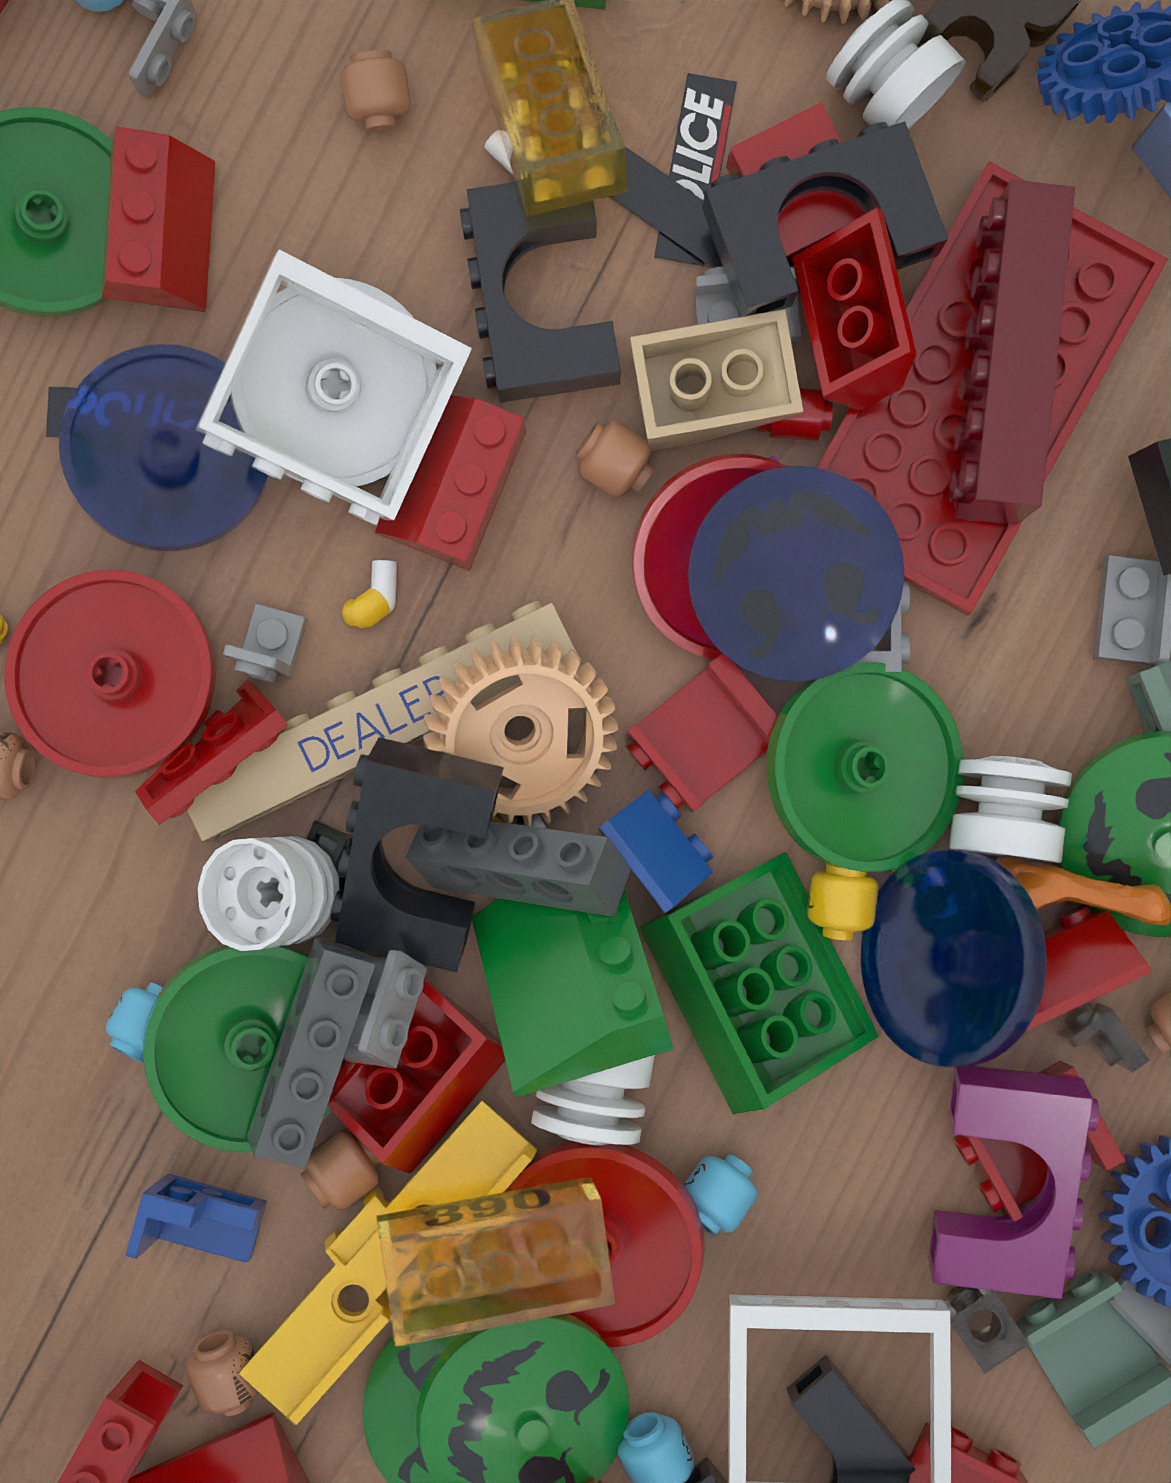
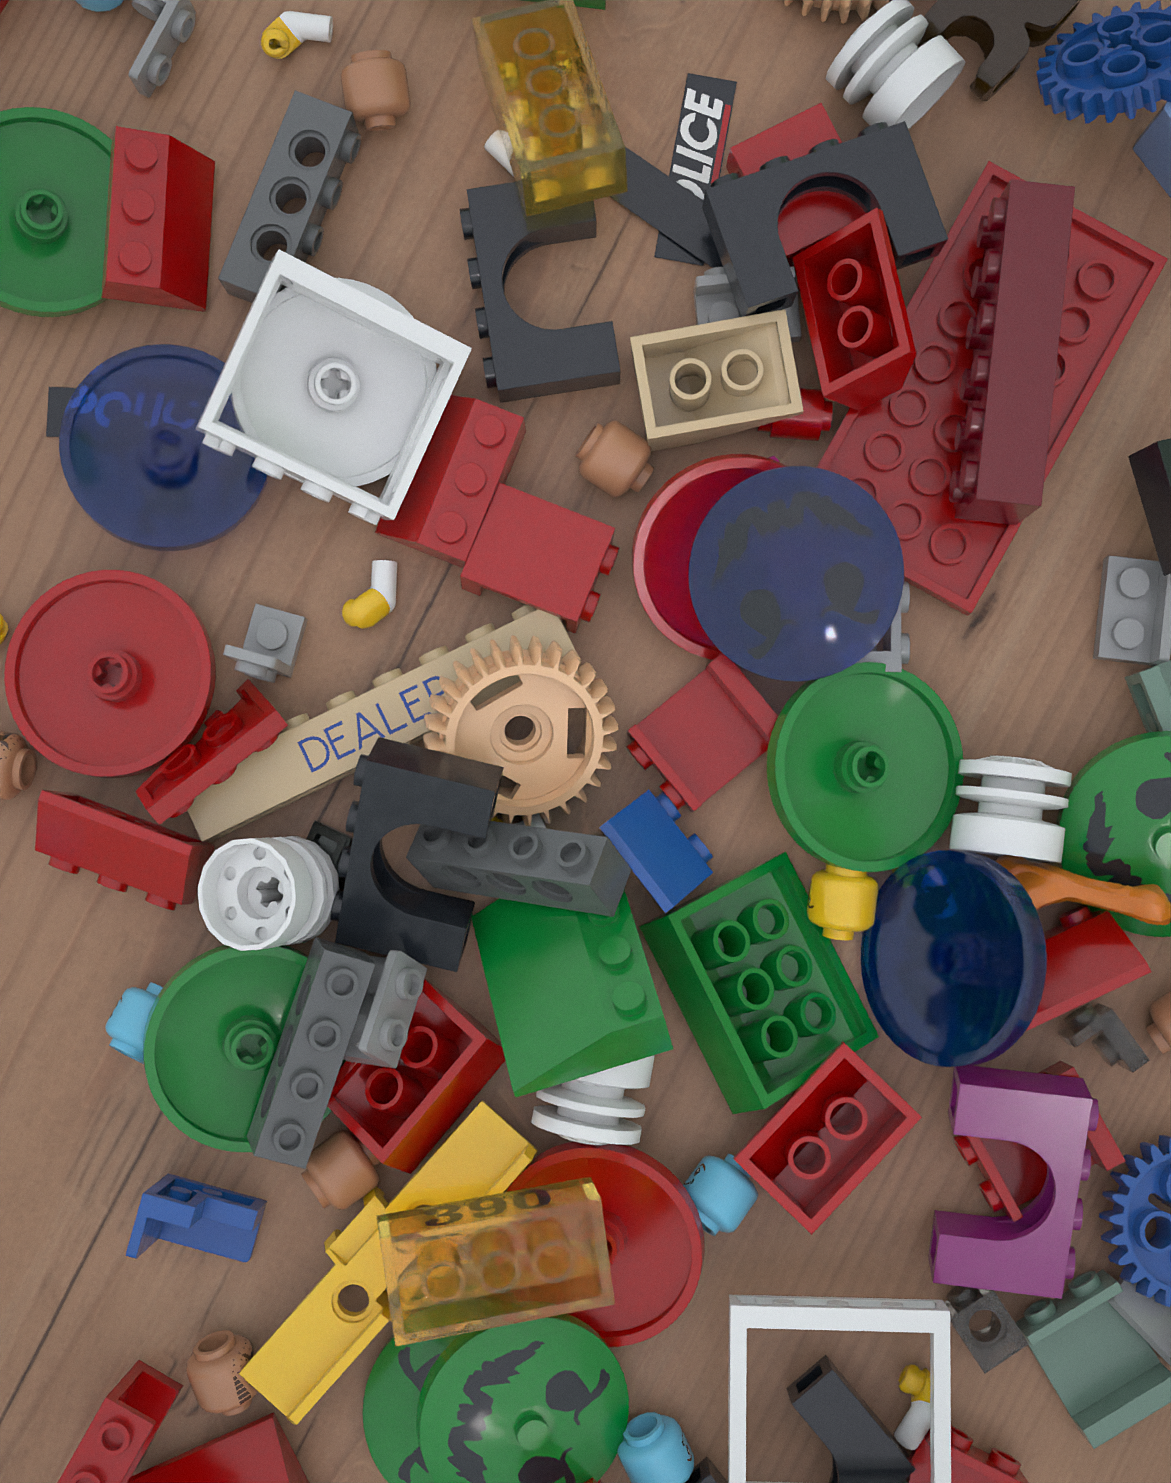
none -> red slope [35,790,215,910]
none -> dark grey brick [218,90,361,303]
none -> arm [261,11,333,59]
none -> red panel [460,482,620,633]
none -> red slope [733,1042,922,1235]
none -> arm [894,1364,930,1450]

